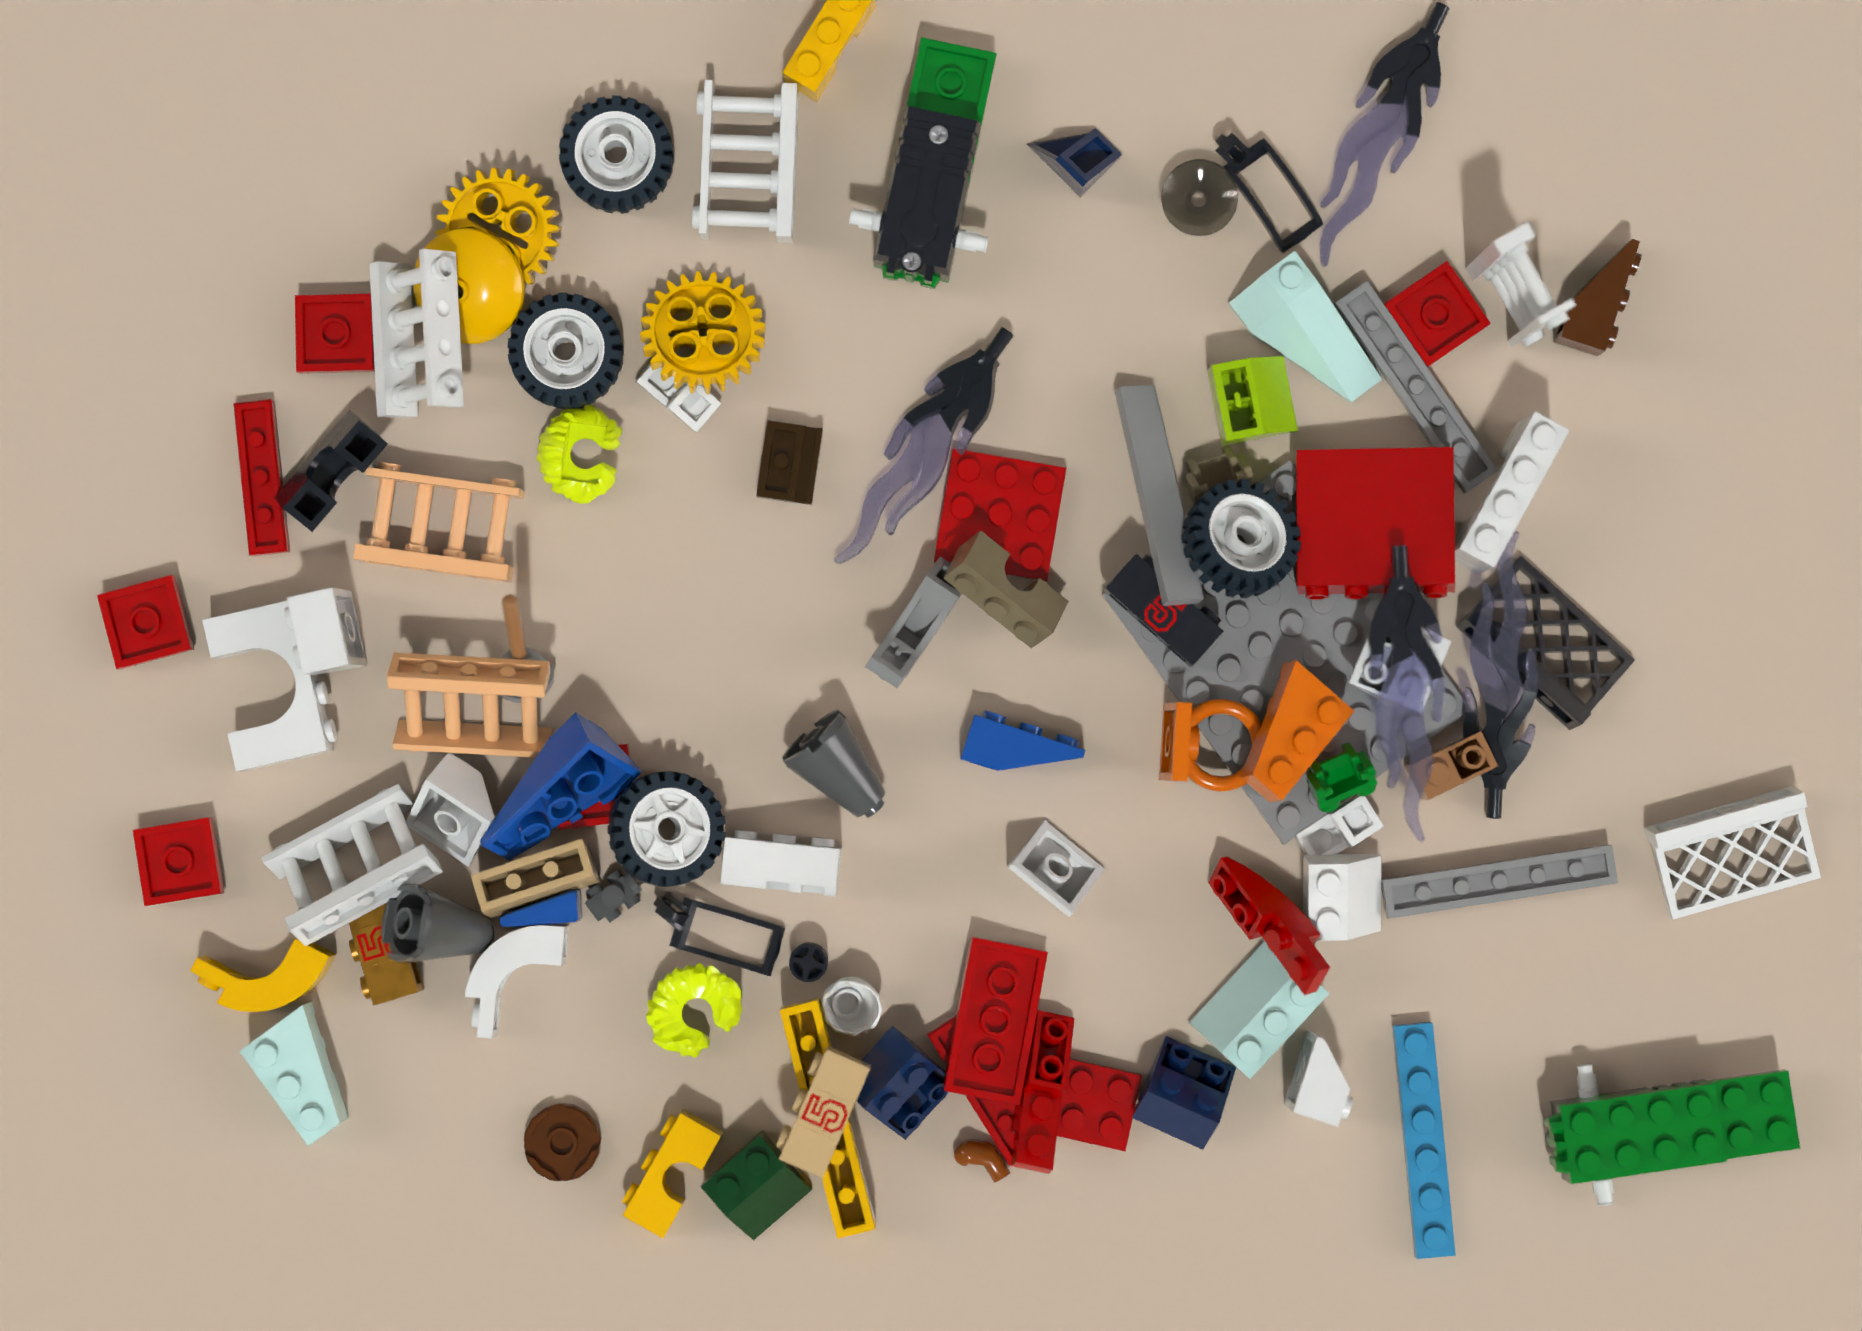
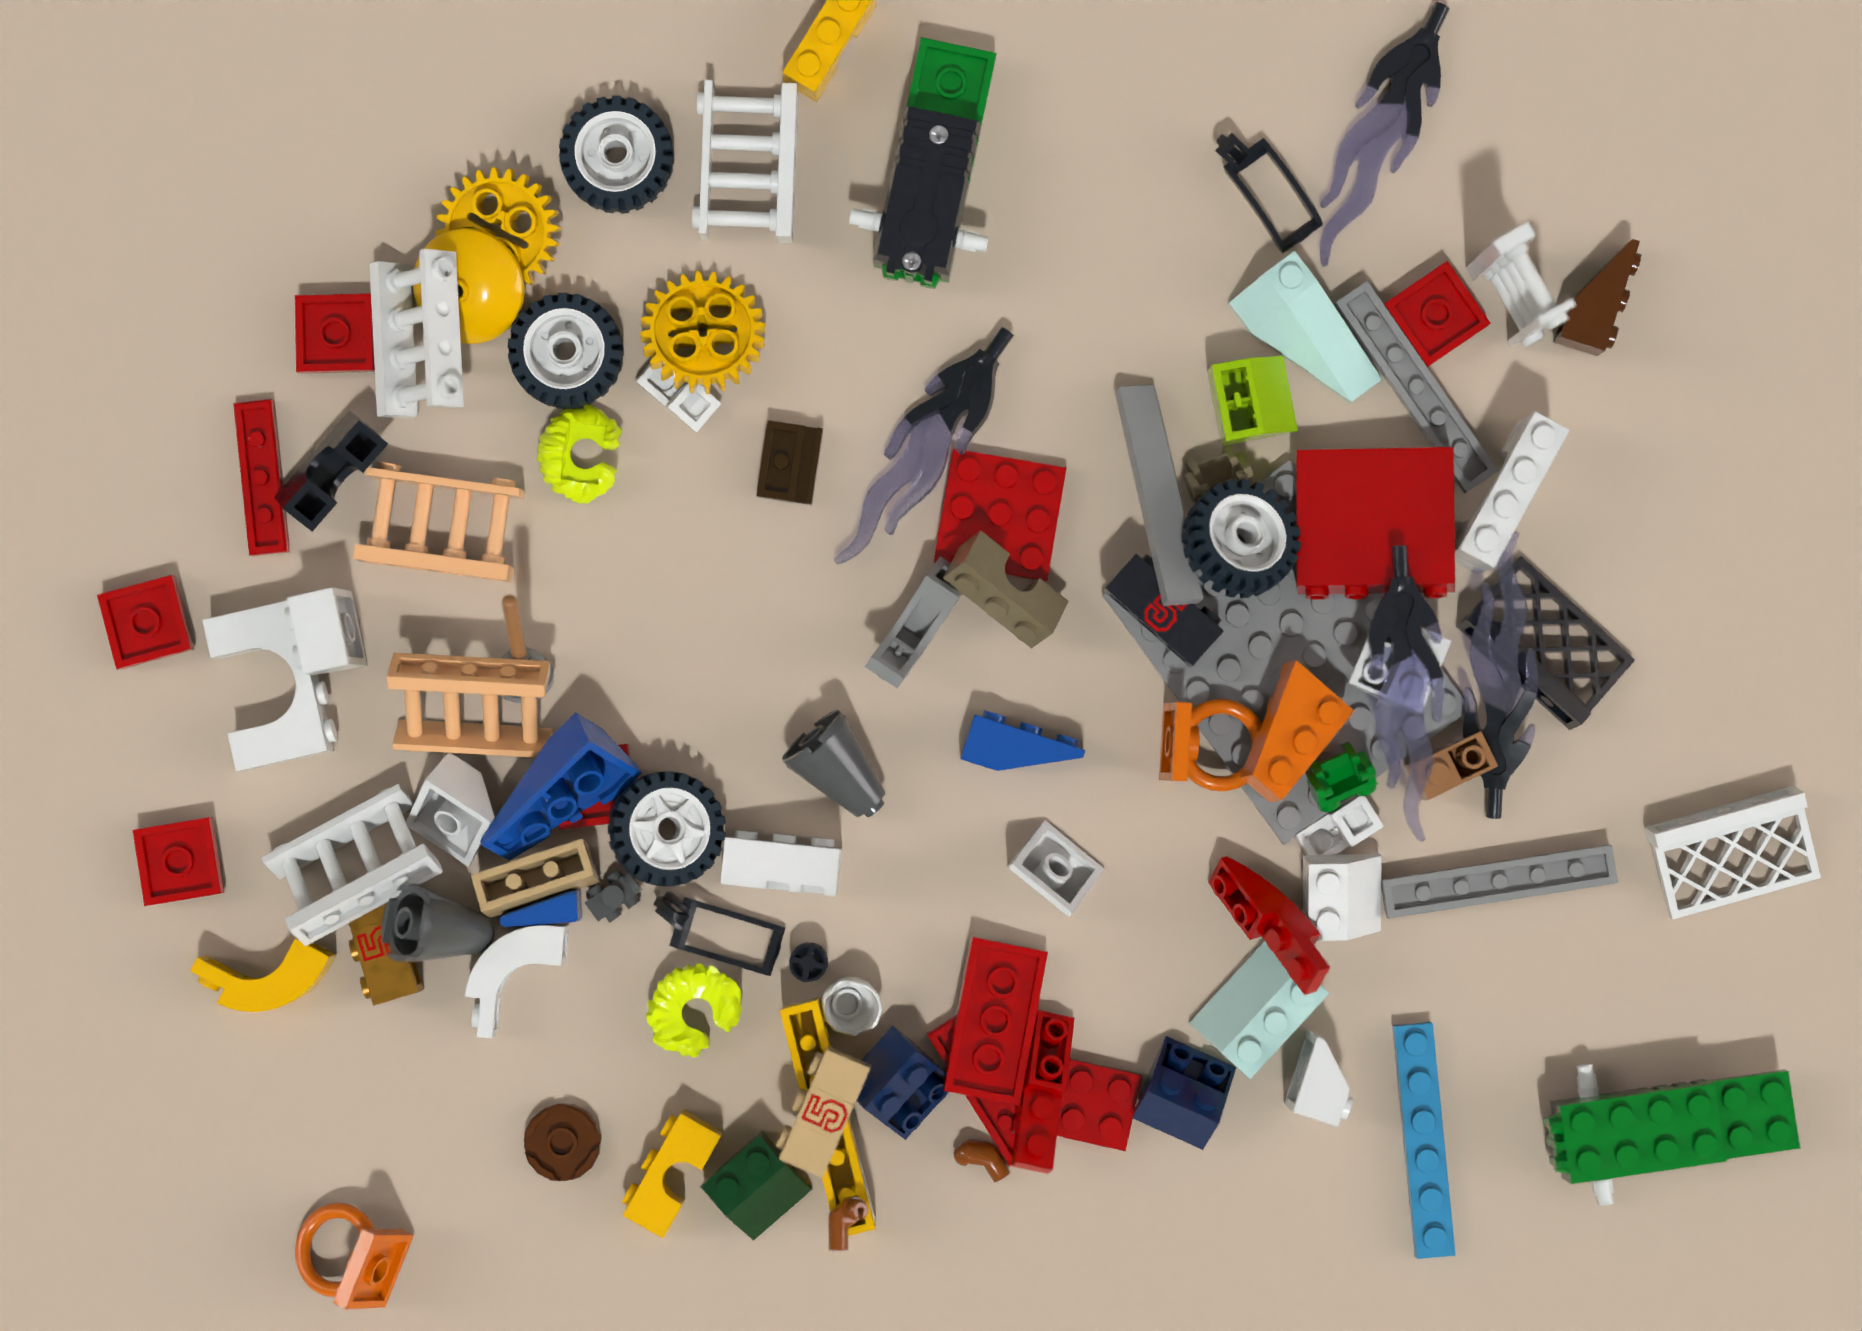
light aqua wedge [239,1001,349,1146] -> none
dark blue slope [1027,128,1122,197] -> none
clear smoke dish [1161,159,1238,236] -> none
none -> orange tile [295,1203,414,1309]
none -> dark orange arm [828,1196,868,1251]

